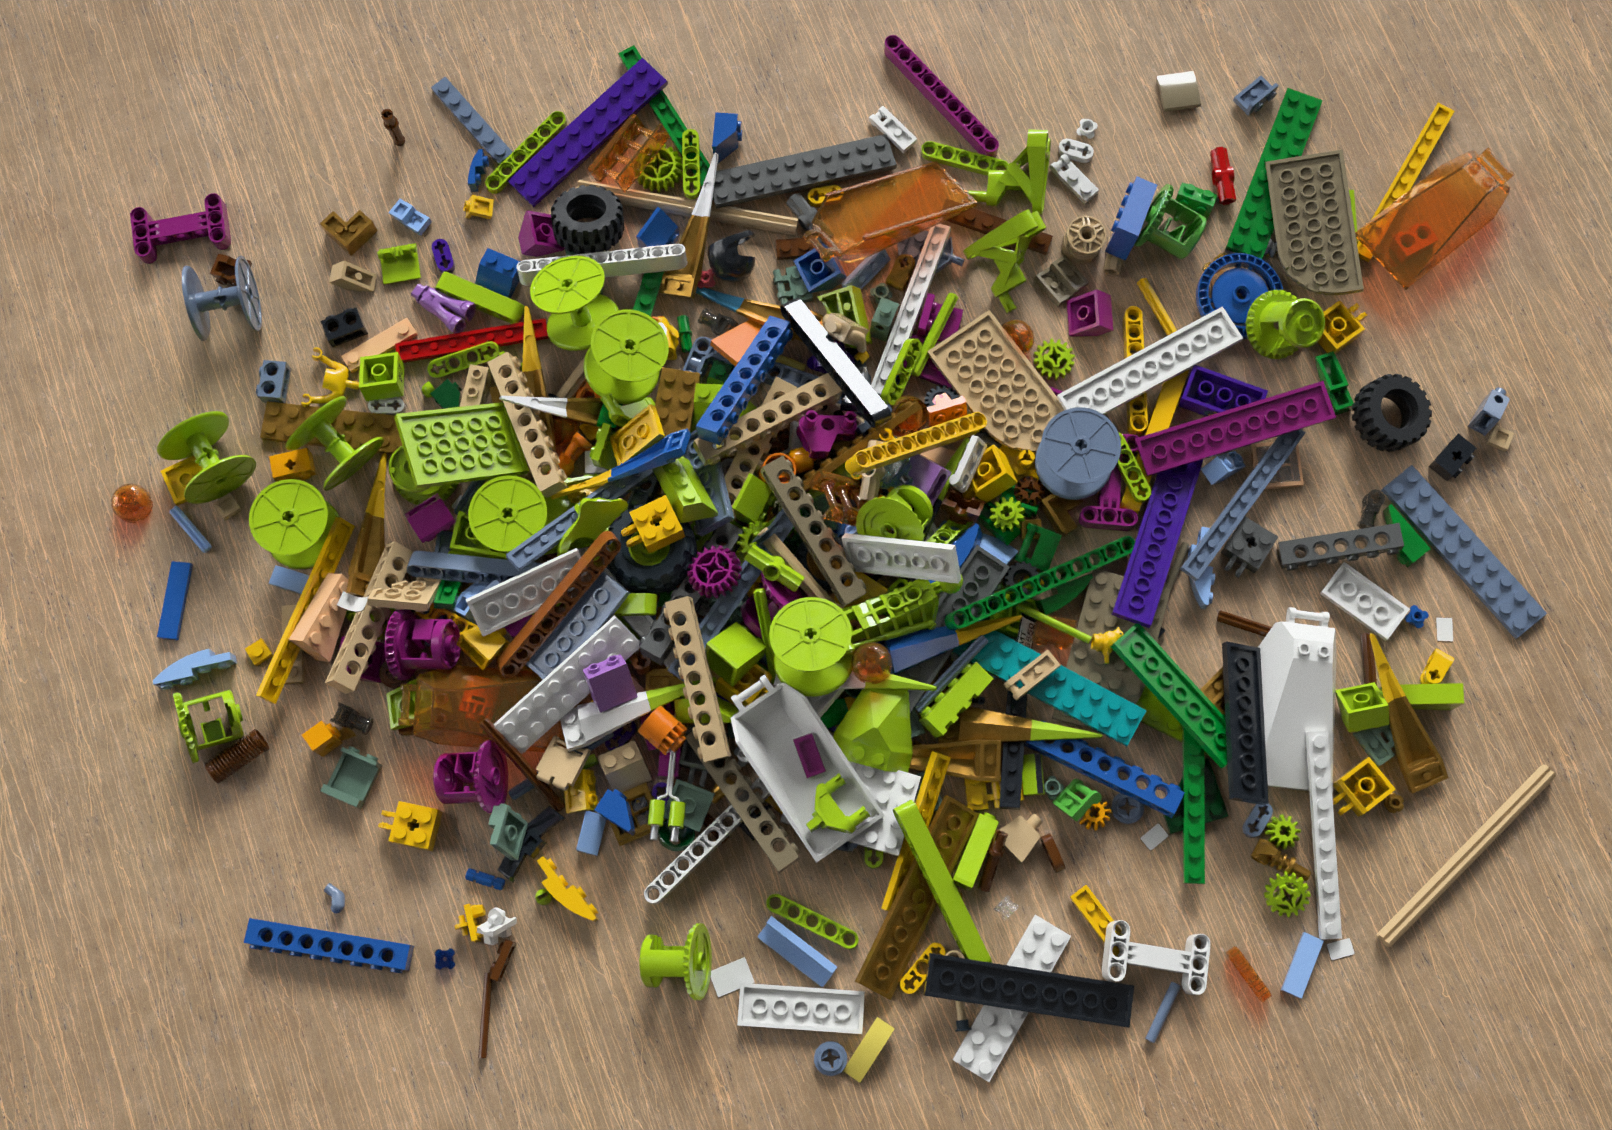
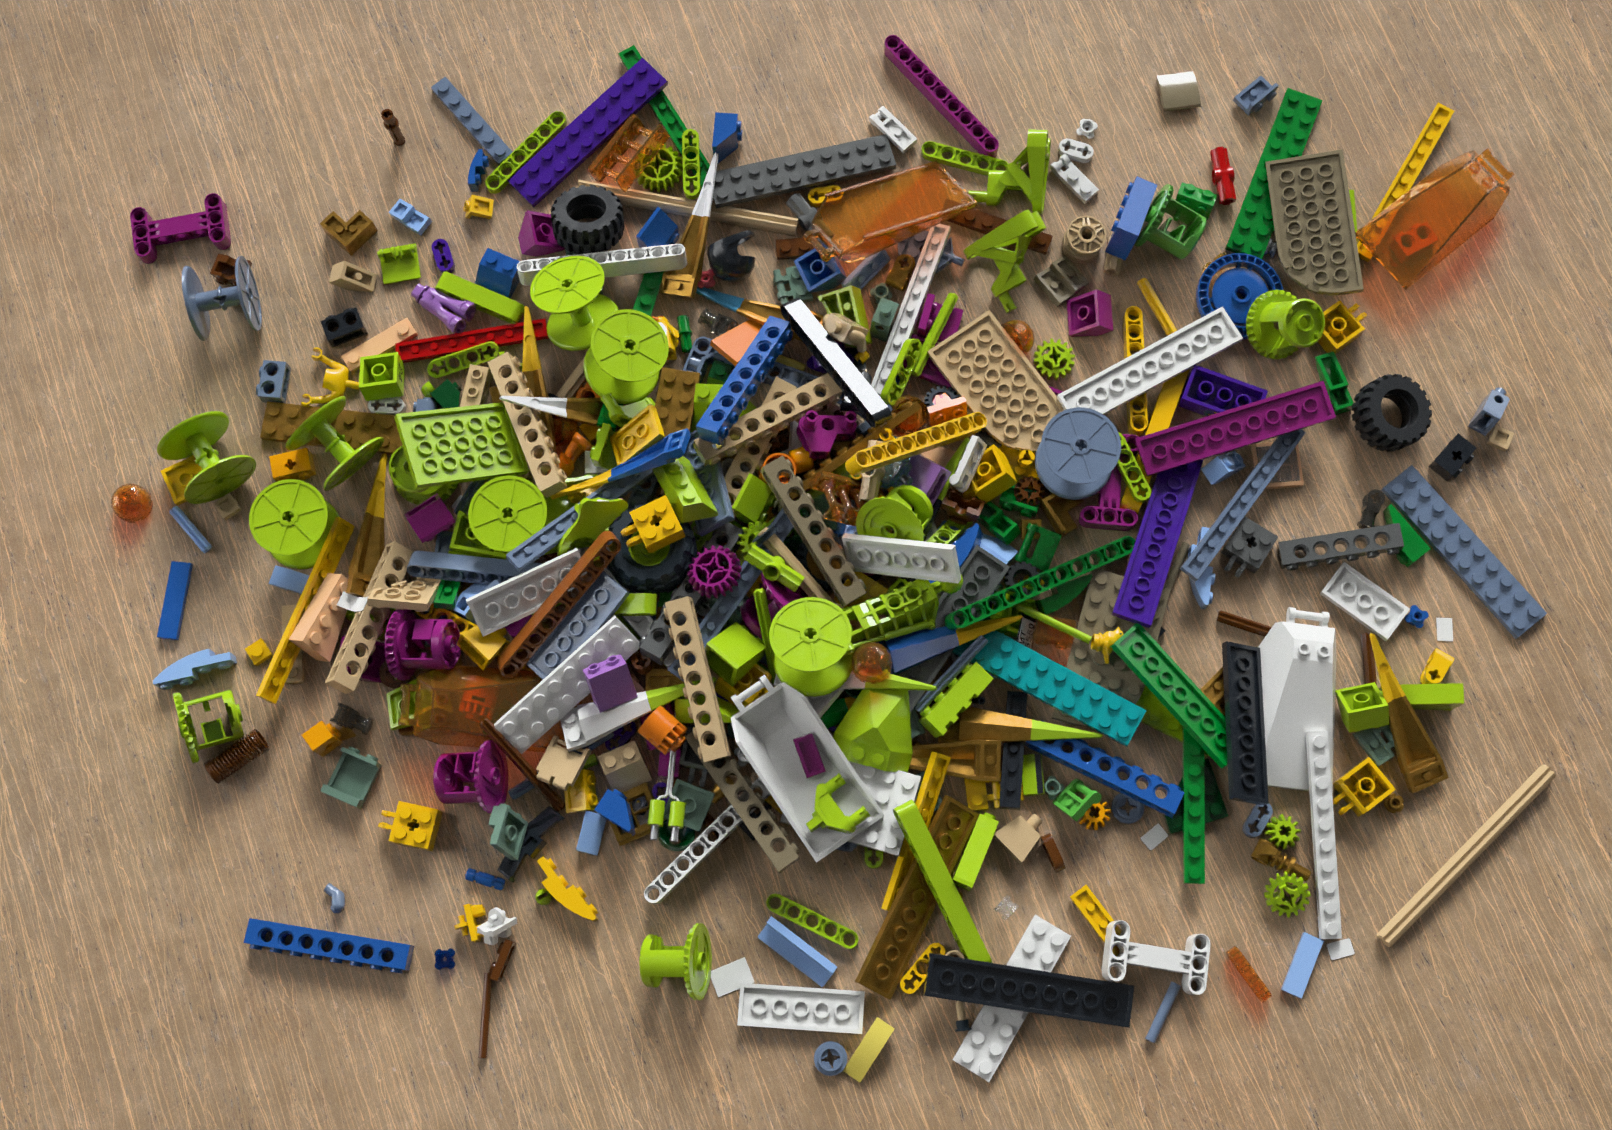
reddish brown pin [977,830,1008,892] -> none
lime gear [990,497,1025,532] -> none
tan plate [1004,650,1061,701] -> none
none -> sand blue plate [413,397,438,412]

